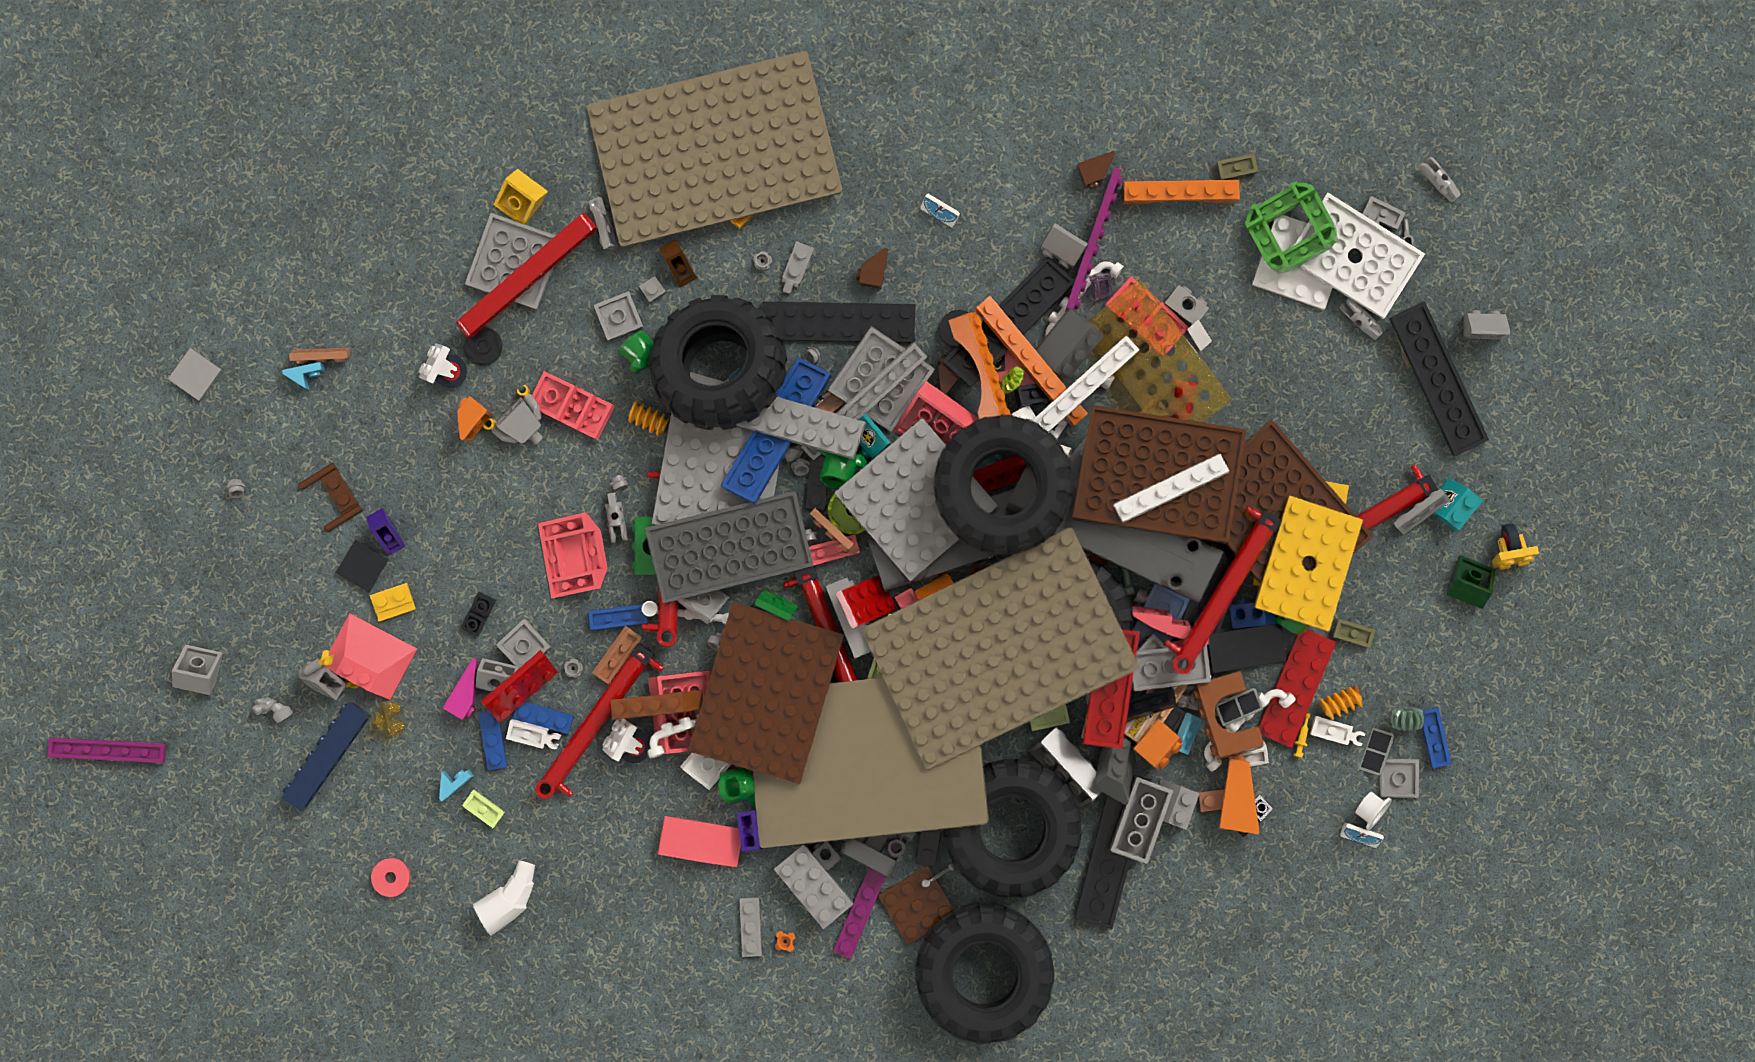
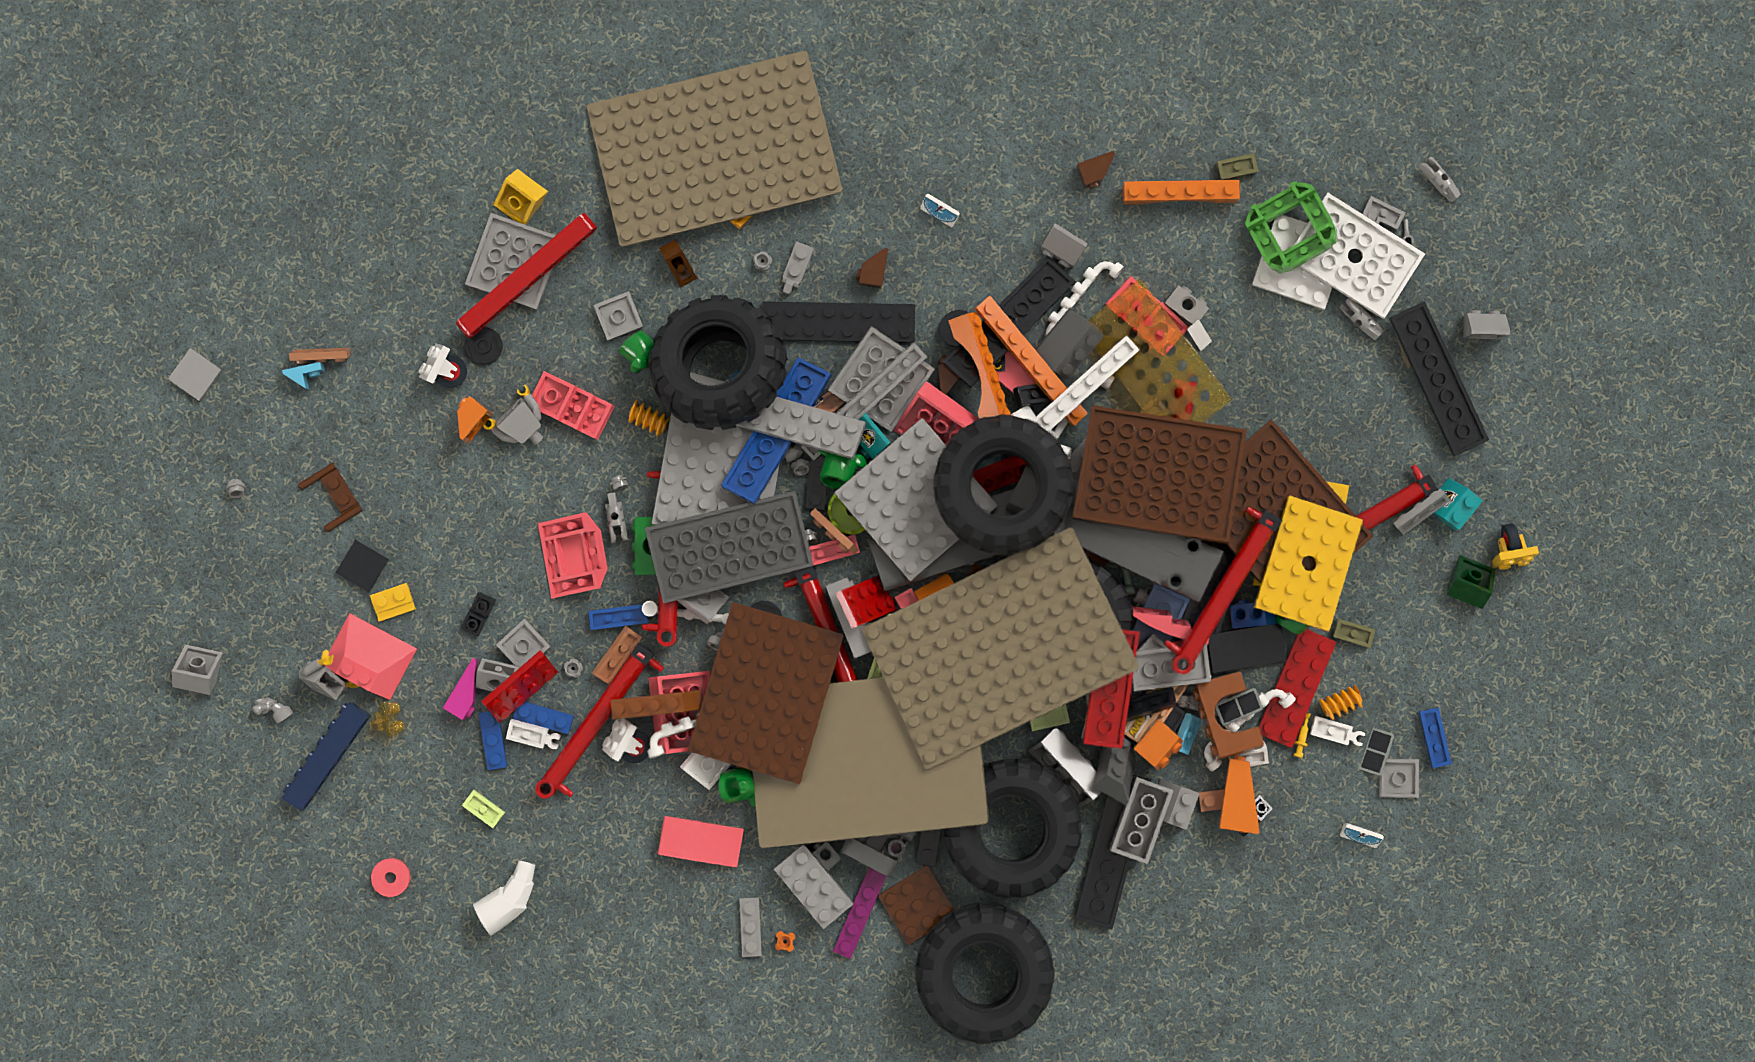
magenta plate [48,738,166,763] -> none
dark purple slope [366,508,405,555] -> none
medium azure slope [439,770,474,802] -> none
light grey hinge [589,197,619,250] -> none
light grey plate [639,276,666,303] -> none
dark purple brick [737,810,766,852] -> none
green plate [755,589,798,621] -> none
light grey plate [803,347,820,365] -> none
light grey hinge [921,864,955,888] -> none
lime gear [1000,366,1024,394] -> none
magenta plate [1065,167,1123,312] -> none
tile [1089,272,1113,300] -> none
white plate [1114,454,1229,523] -> none
white piece [1355,792,1392,830] -> none
sand green gear [1391,707,1424,731] -> none

